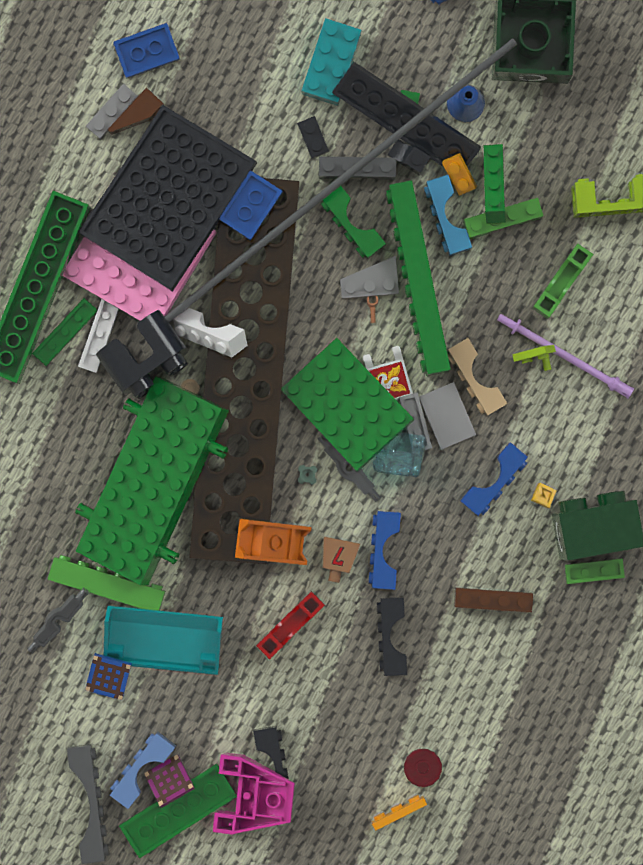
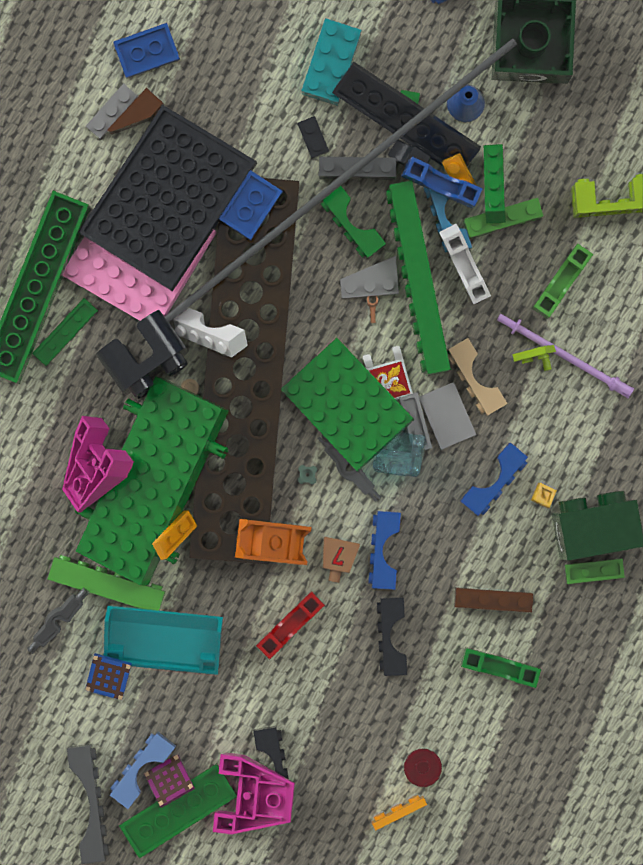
white plate [78,299,119,373] -> none
none -> dark pink wedge [62,416,134,512]
none -> light orange plate [152,510,197,560]
none -> blue arch [401,157,482,208]
none -> white arch [439,224,491,304]
none -> green arch [460,647,541,688]

